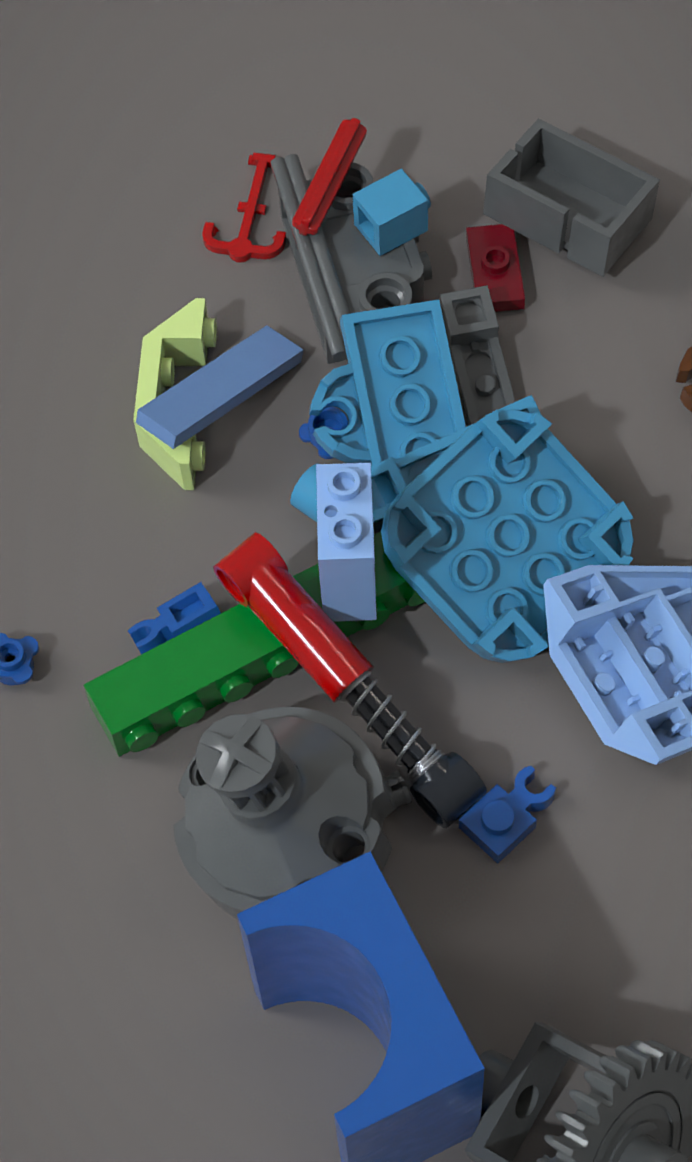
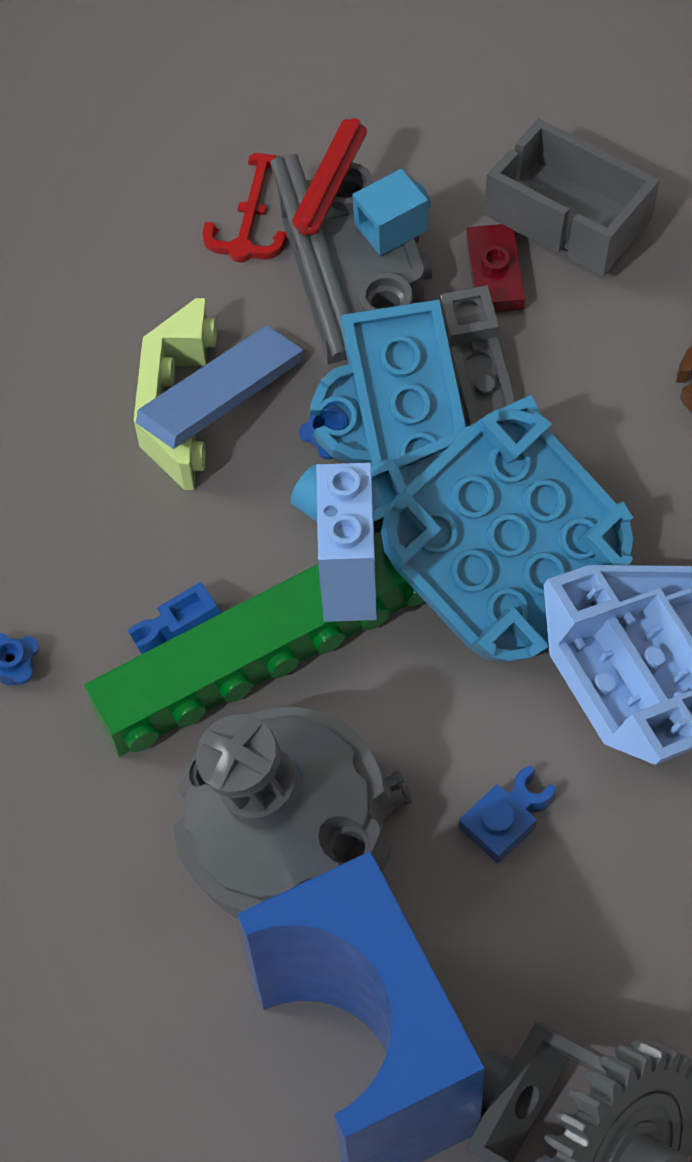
piece [213,532,487,828] -> none

